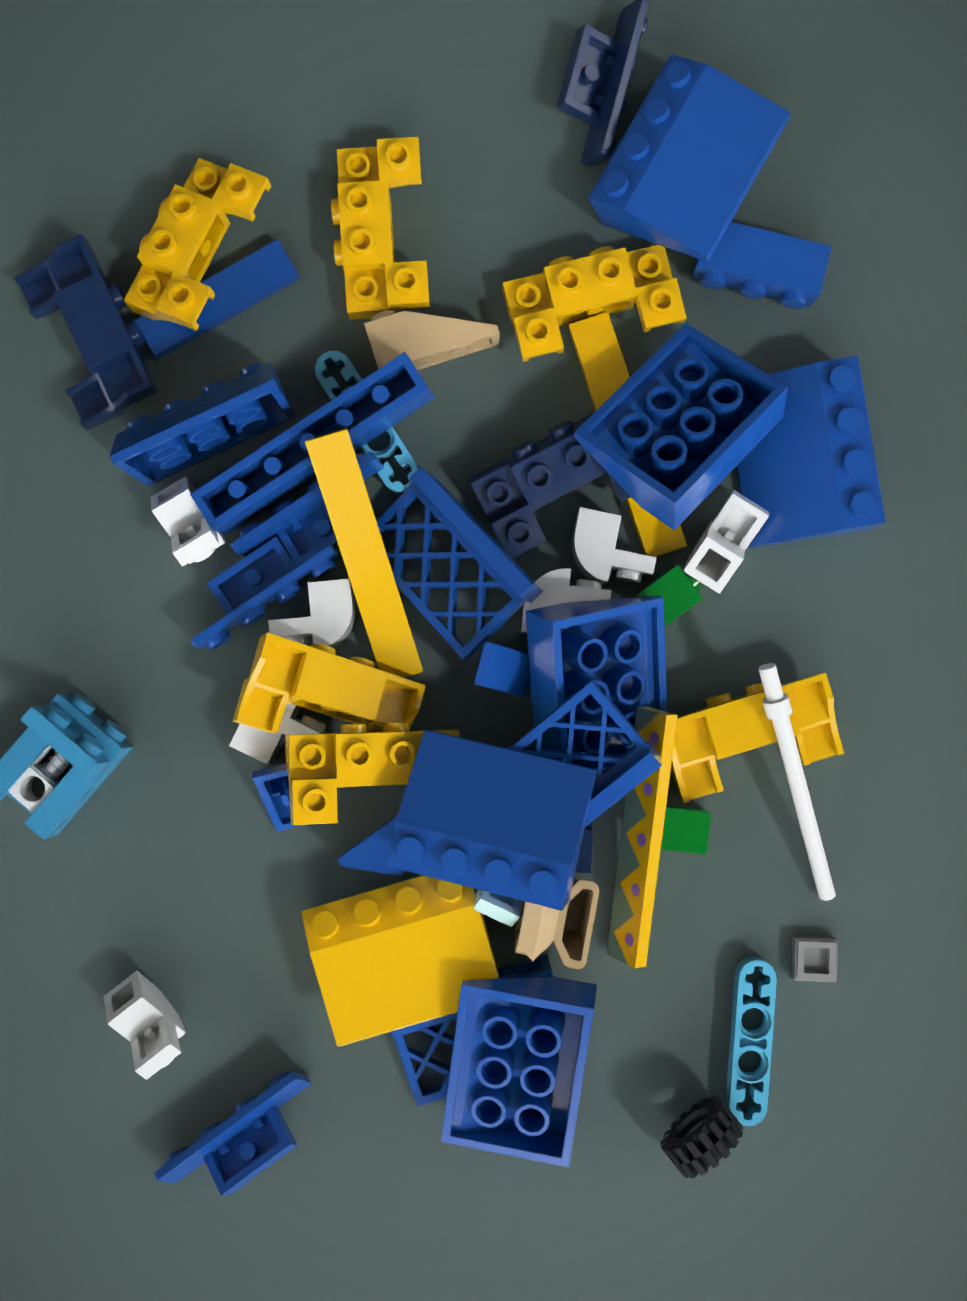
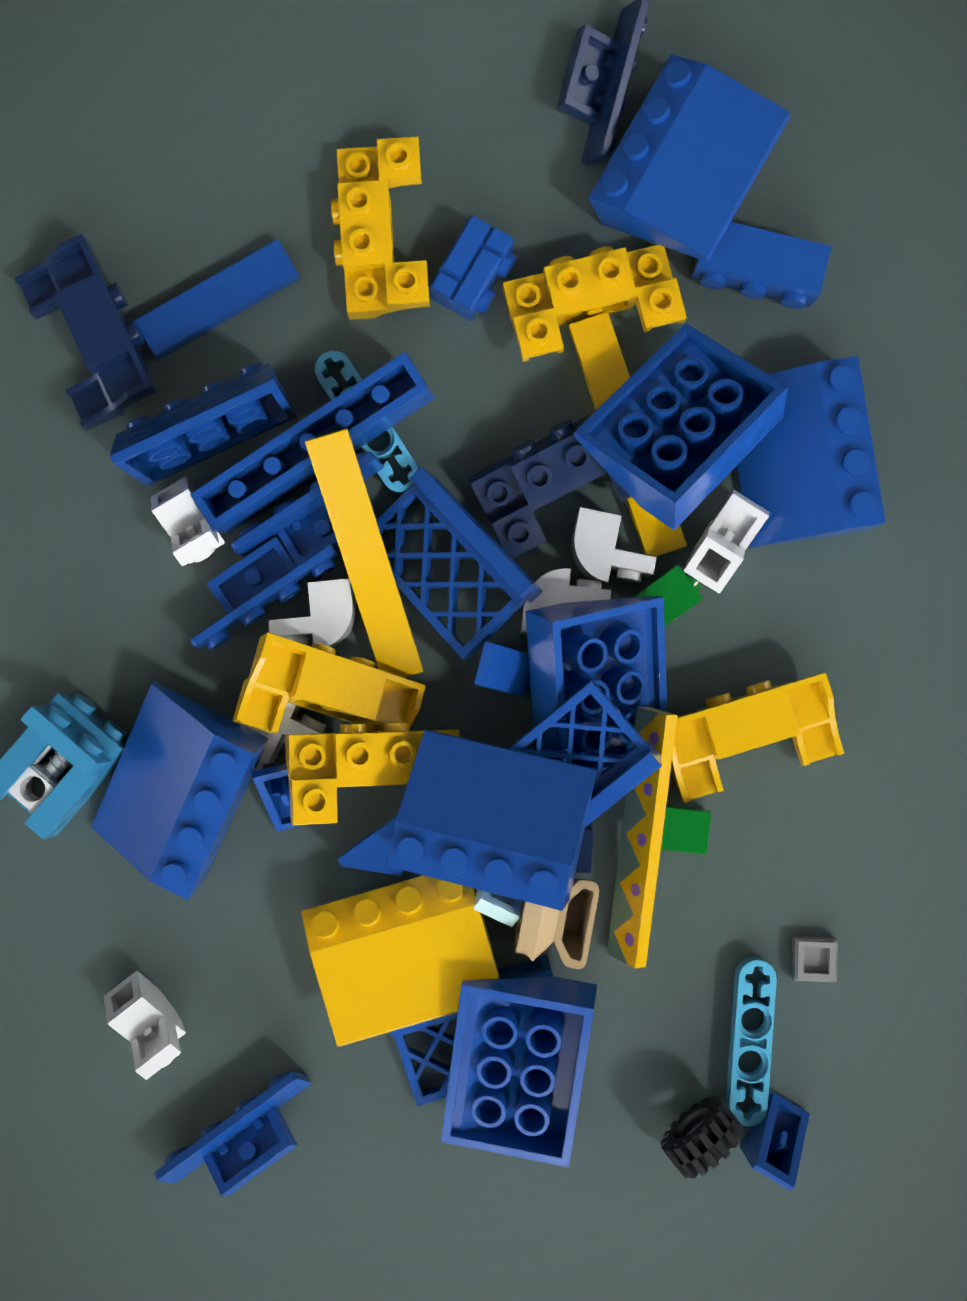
yellow bracket [123,158,271,331] -> none
tan slope [364,310,500,370] -> none
white bar [758,663,836,901] -> none
none -> blue slope [91,681,269,900]
none -> blue brick [429,215,517,322]
none -> blue slope [740,1092,810,1191]

